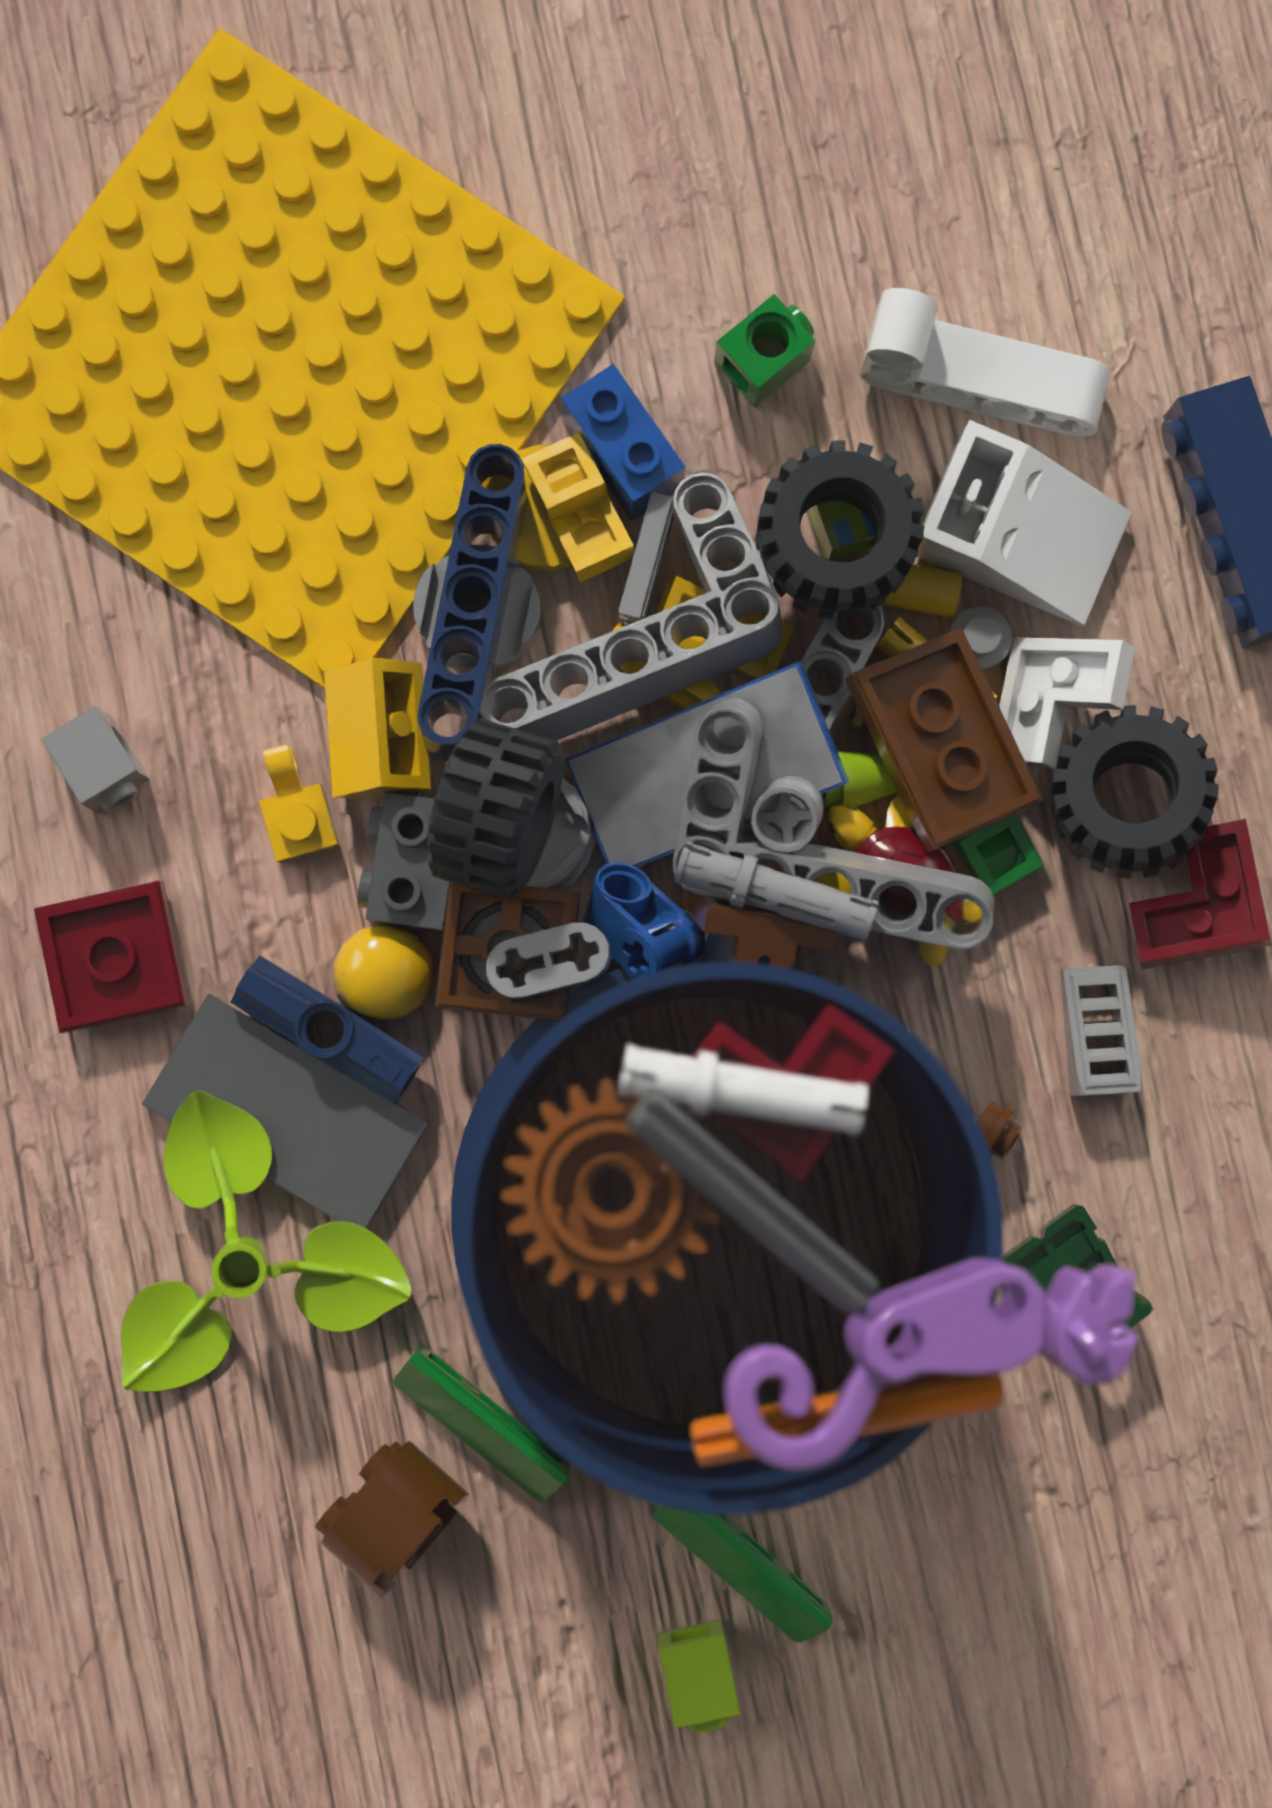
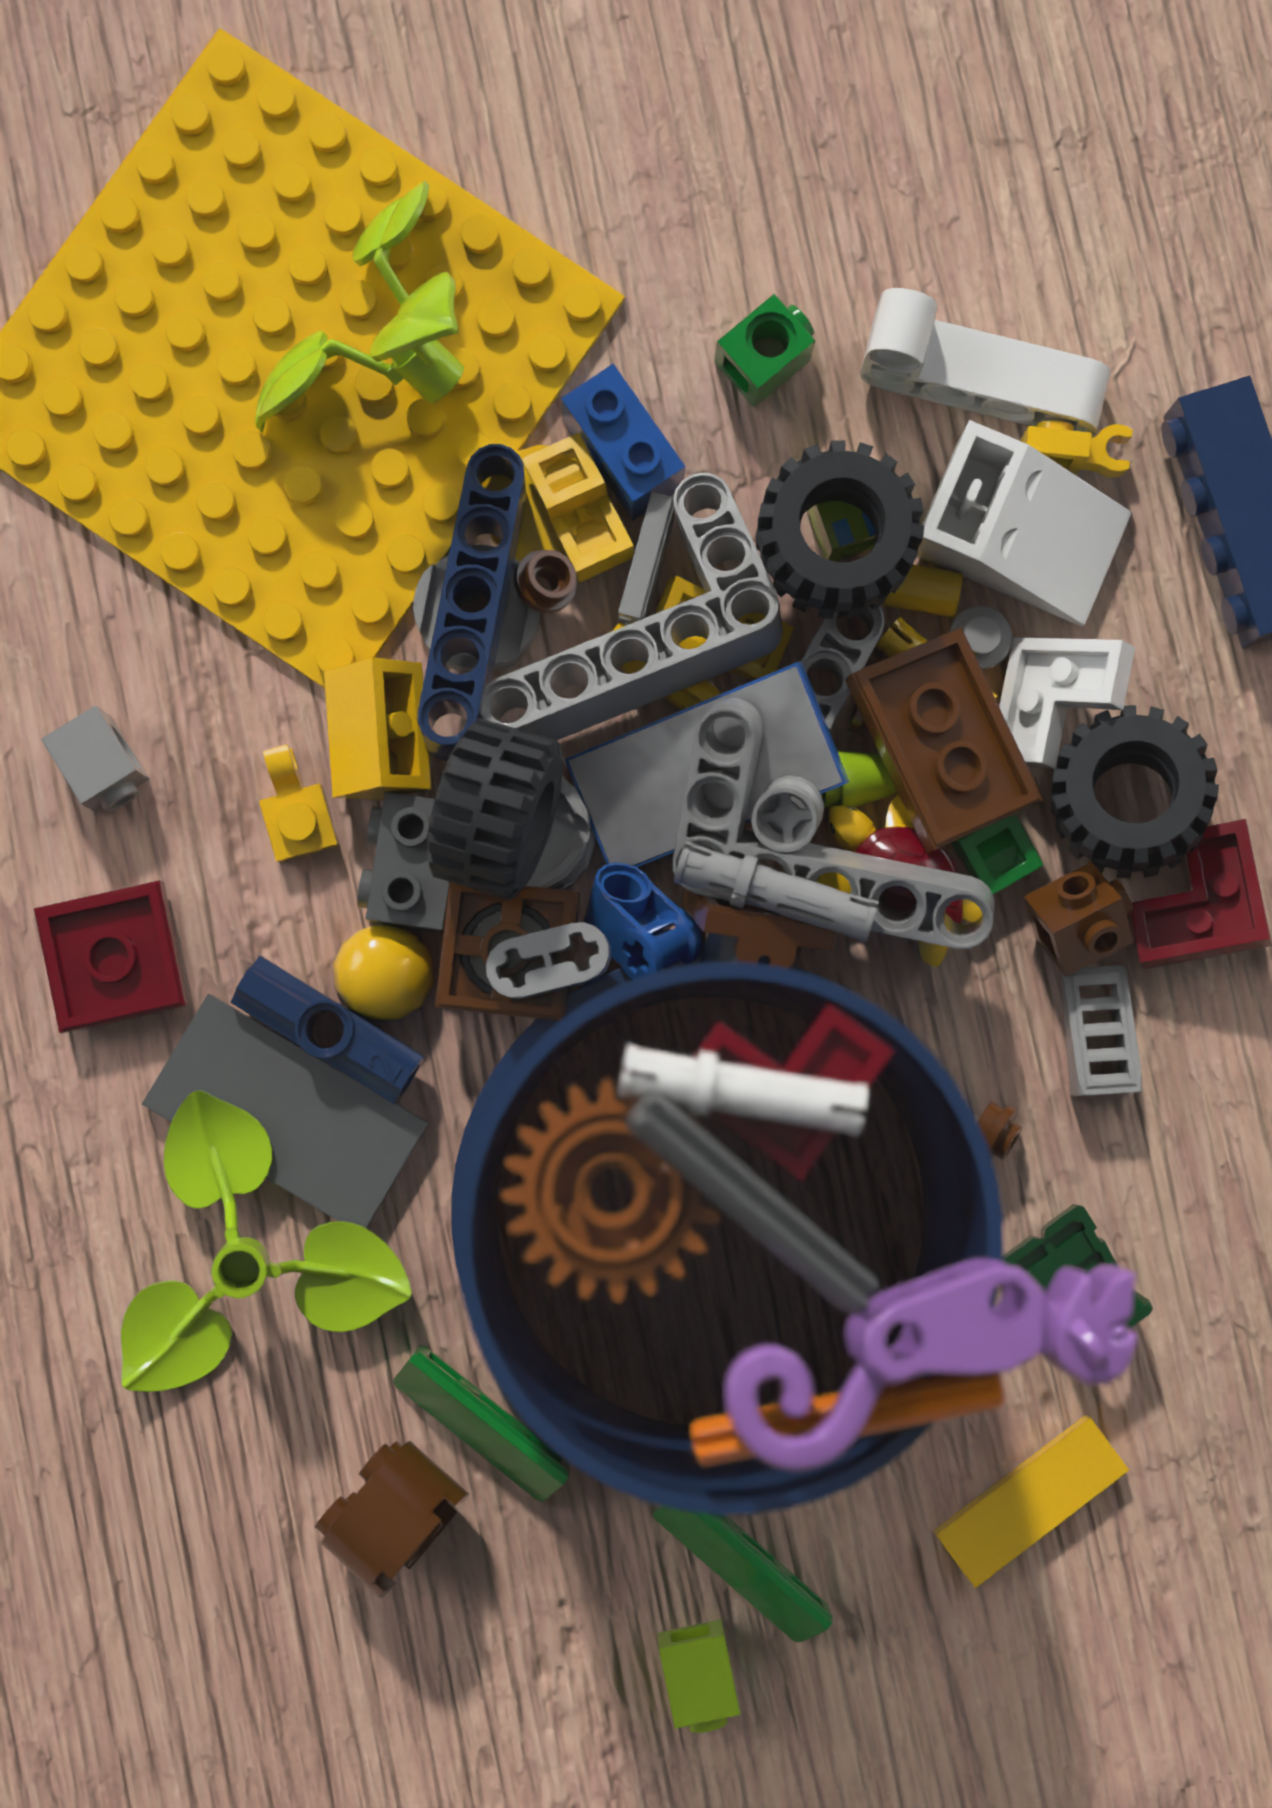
none -> lime plant [255,181,464,433]
none -> reddish brown plate [514,550,577,613]
none -> yellow tile [933,1414,1129,1588]
none -> yellow plate [1020,420,1133,478]
none -> reddish brown brick [1023,862,1134,977]

